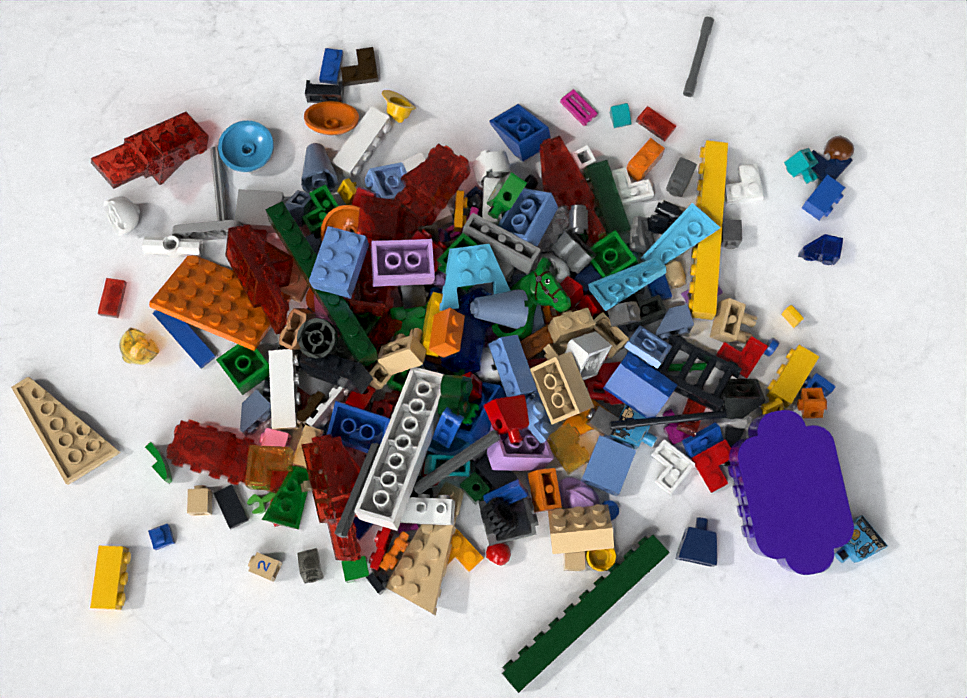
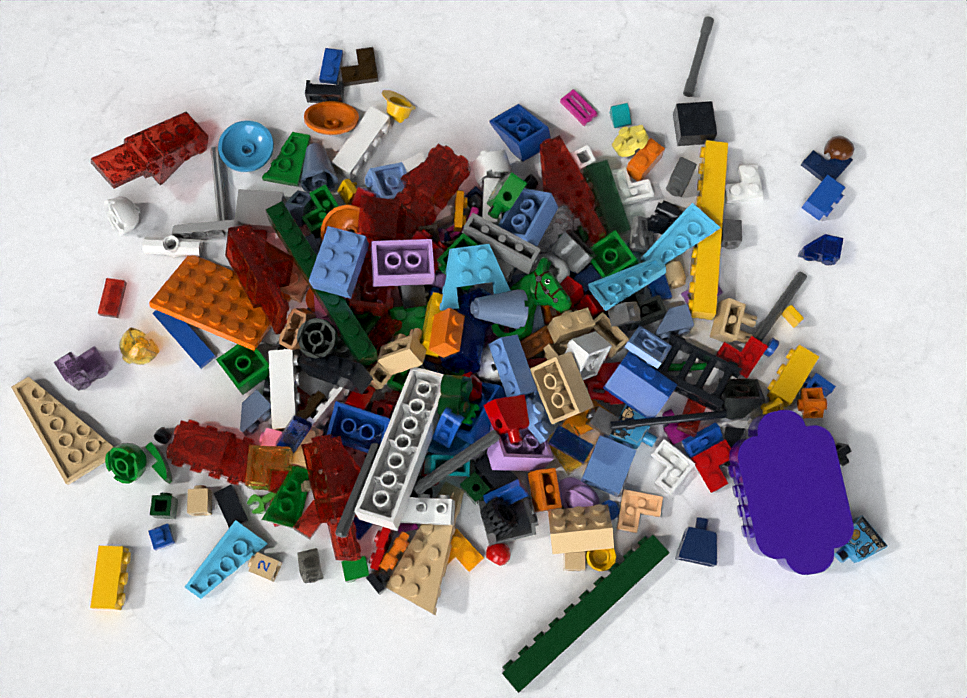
flat silver brick [569,205,588,234] -> none
clear red plate [636,106,676,142] -> none
teal brick [784,148,819,184] -> none
none -> clear purple brick [54,346,112,391]
none -> green cylinder [105,443,147,484]
none -> dark green brick [150,492,178,519]
none -> black hinge [154,427,172,444]
none -> medium azure wing [185,520,268,599]
none -> green wing [262,132,311,187]
none -> clear blue plate [275,415,312,454]
none -> clear red plate [293,496,333,540]
none -> clear blue plate [548,425,594,464]
none -> light yellow plate [612,125,649,157]
none -> light nougat plate [617,489,663,533]
none -> black brick [673,101,717,146]
none -> dark grey axle [753,272,807,342]
none -> black tile [835,443,852,466]

